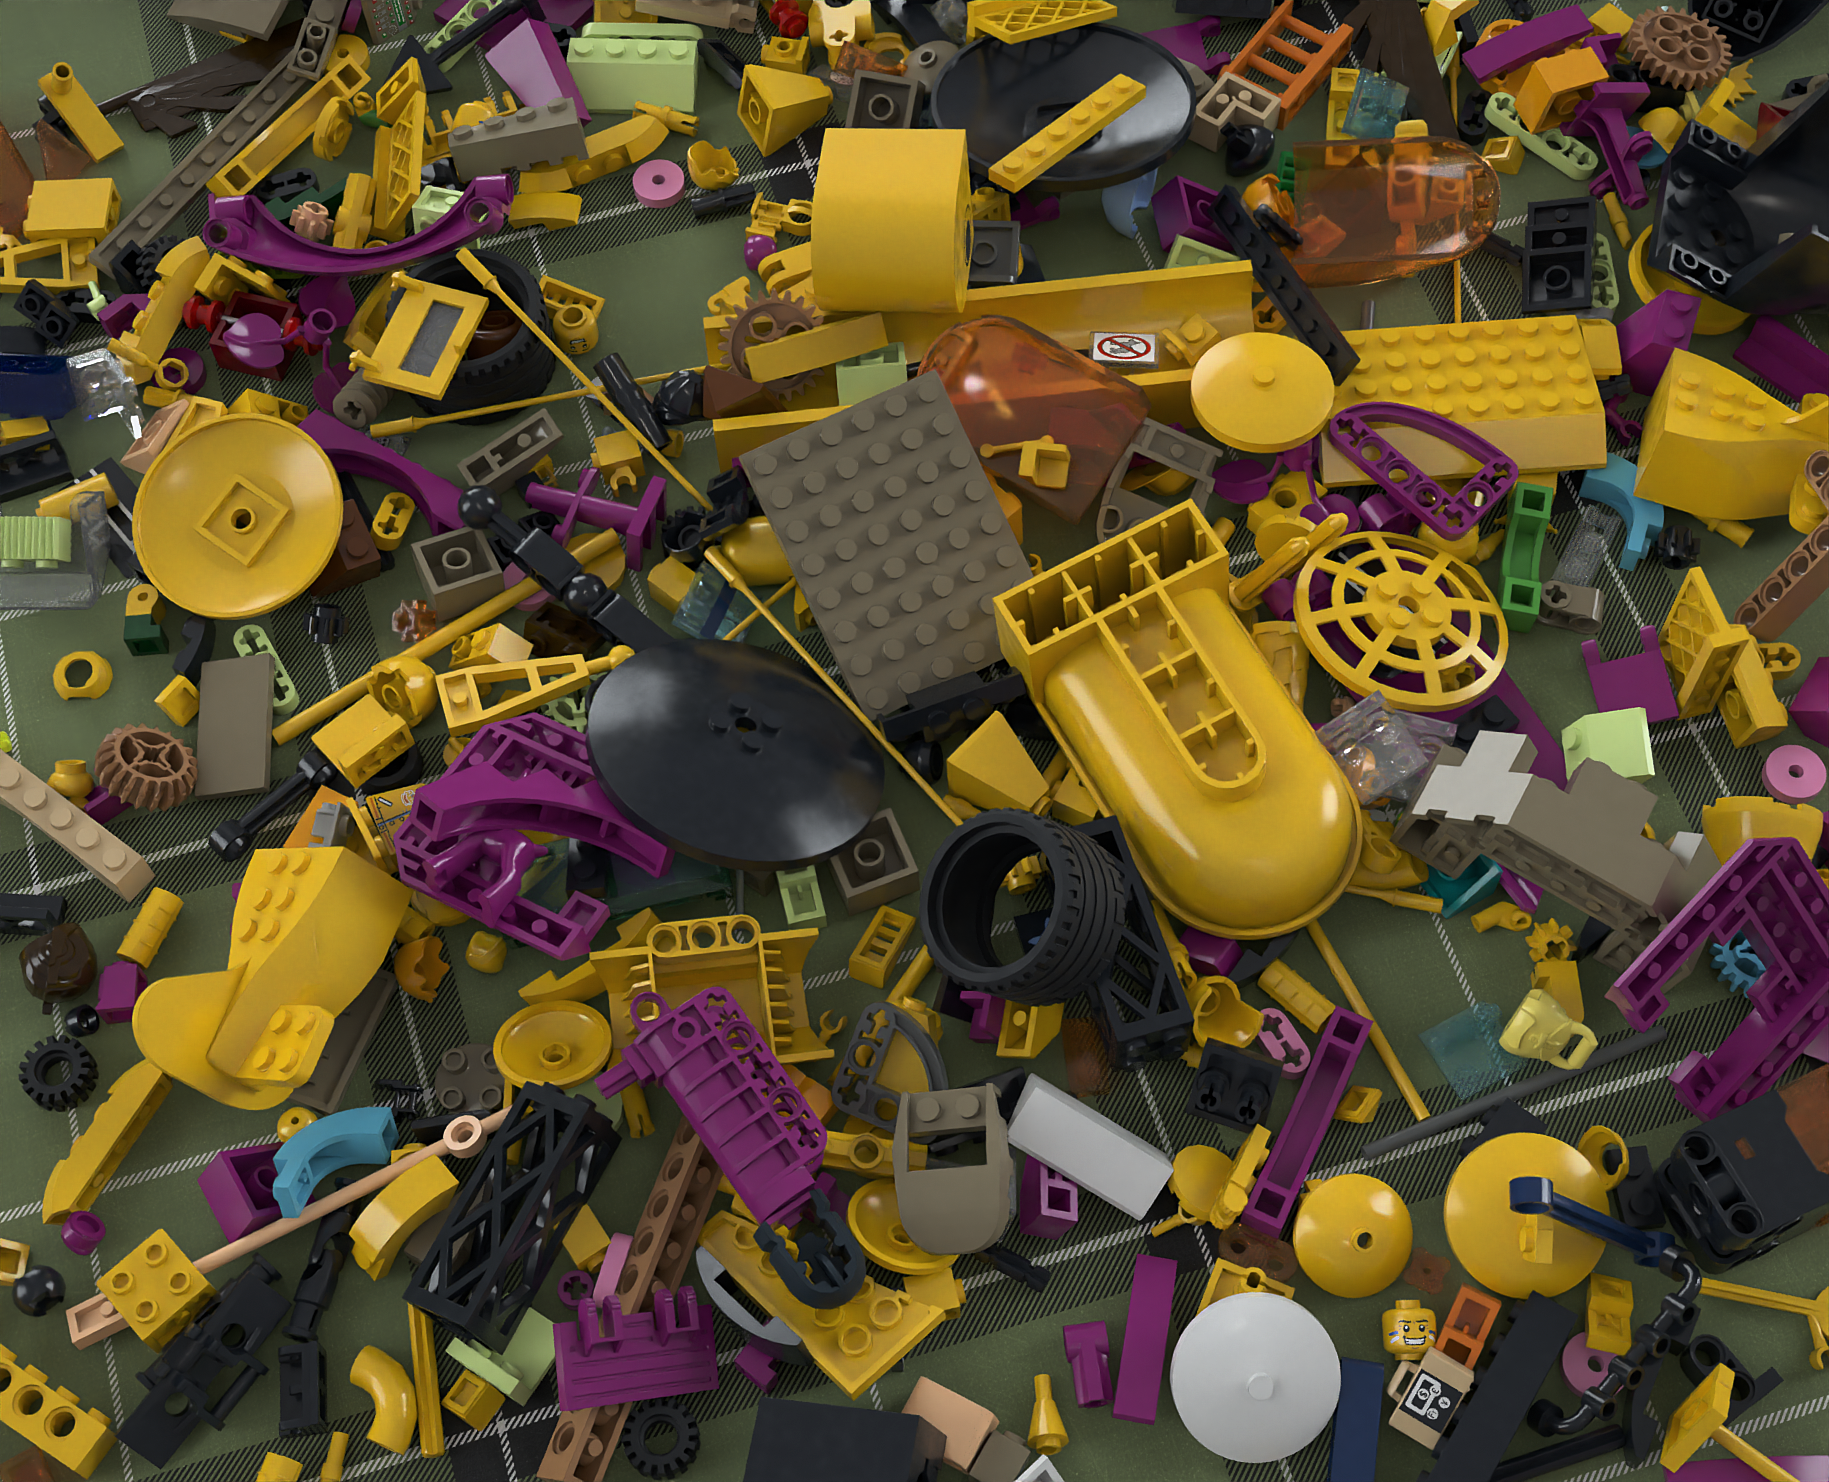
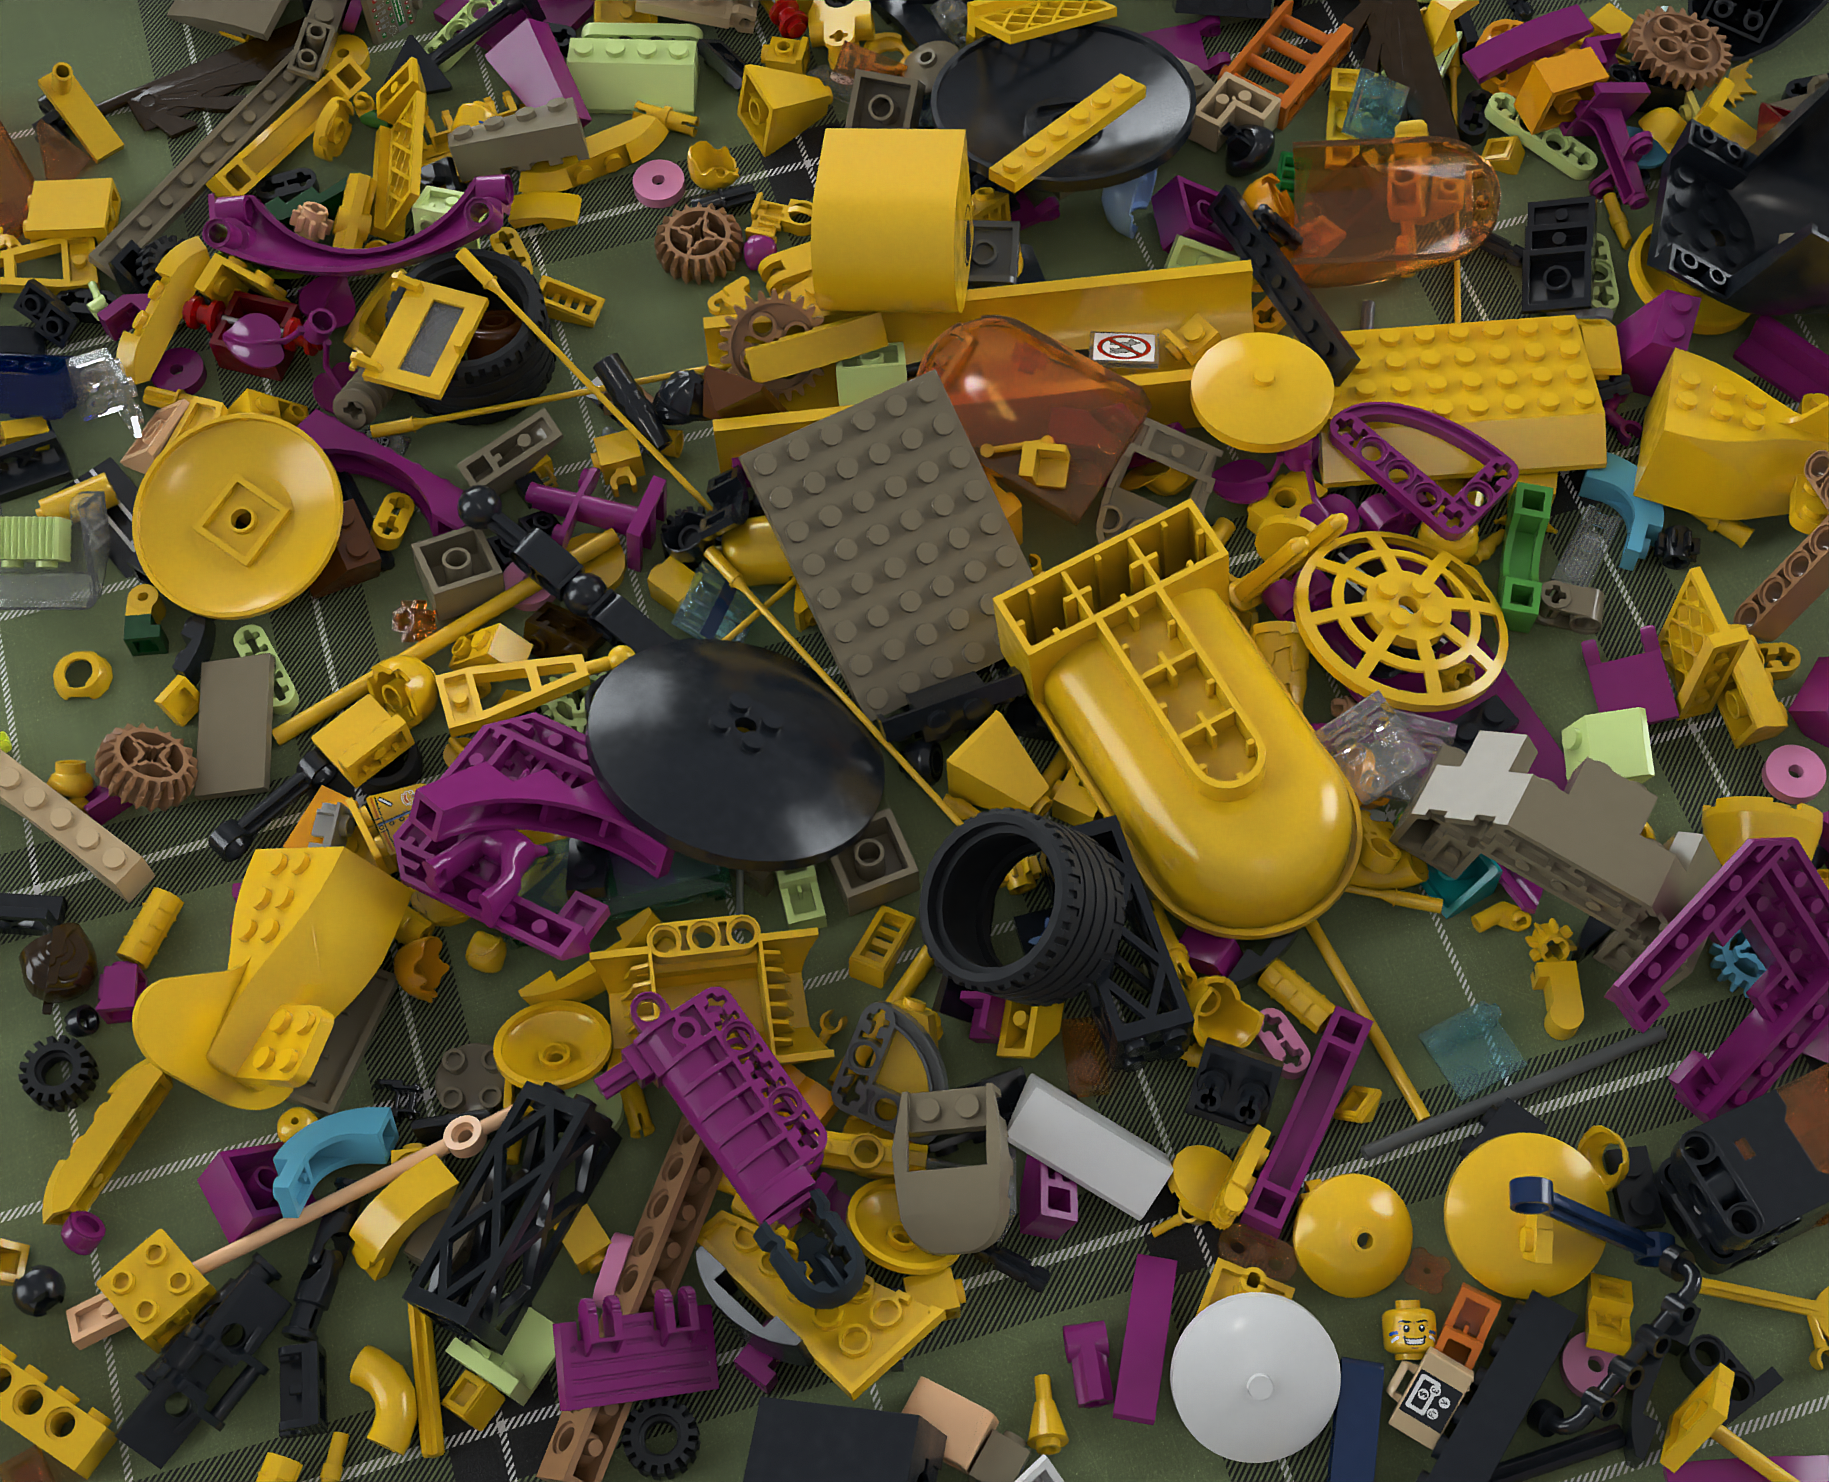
yellow piece [106,337,189,391] -> none
black gear [303,603,350,644] -> none
yellow head [553,304,599,354] -> none
magenta bush [557,1270,595,1311] -> none
light yellow piece [1499,989,1598,1070] -> none
none -> yellow beam [490,227,534,275]
none -> medium nougat gear [654,202,744,286]

